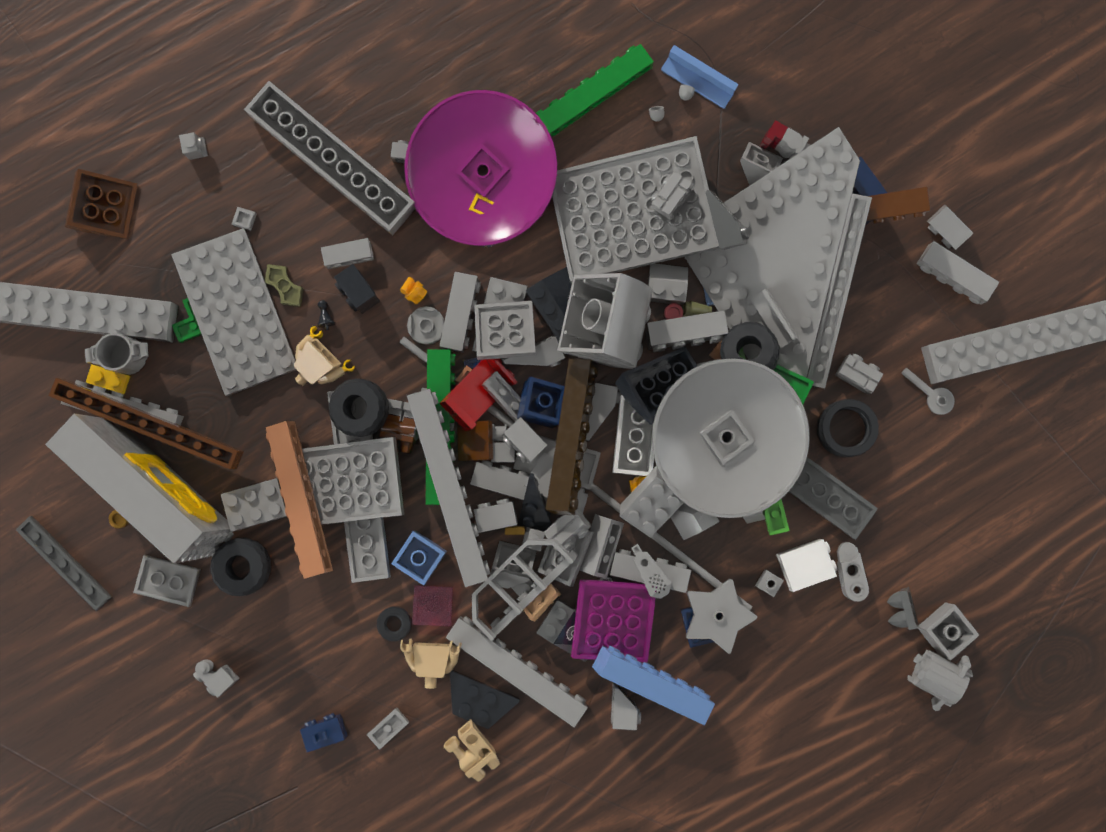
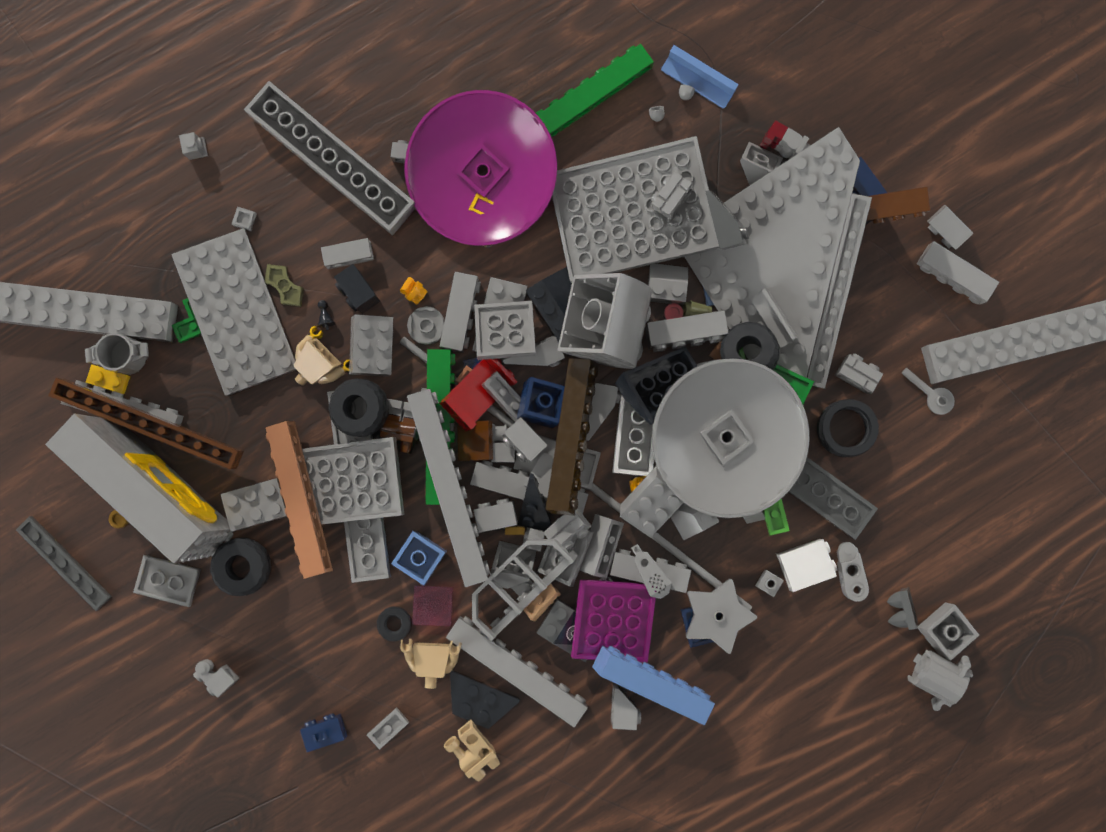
reddish brown slope [65,169,137,239] -> none
none -> light grey brick [349,315,393,377]

